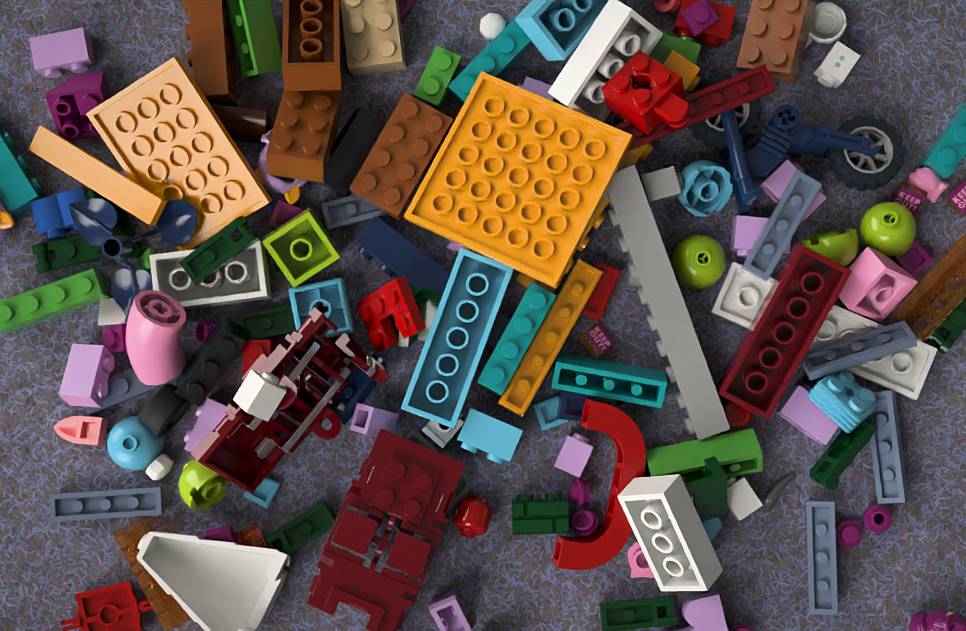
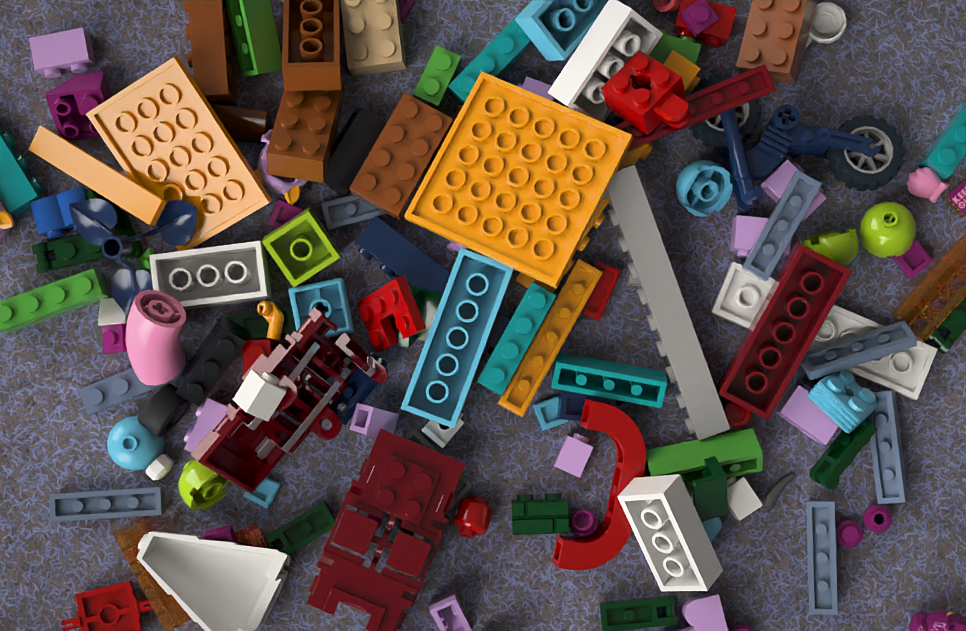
coral plate [54,416,108,447] -> none
lavender brick [59,344,115,408] -> none
dark green plate [178,215,260,286] -> none
magenta plate [195,319,216,344] -> none
medium azure brick [457,408,523,465] -> none
white tile [480,13,506,41] -> none
magenta plate [568,477,590,506] -> none
tile [578,321,616,359] -> none
bright pink animal [628,542,655,578] -> none
light grey brick [639,166,684,208] -> none
lime cylinder [671,234,727,289] -> none
white brick [813,41,860,88] -> none
bright pink slope [838,247,918,322] -> none
tile [889,180,928,216] -> none
none -> light orange arm [257,300,284,340]

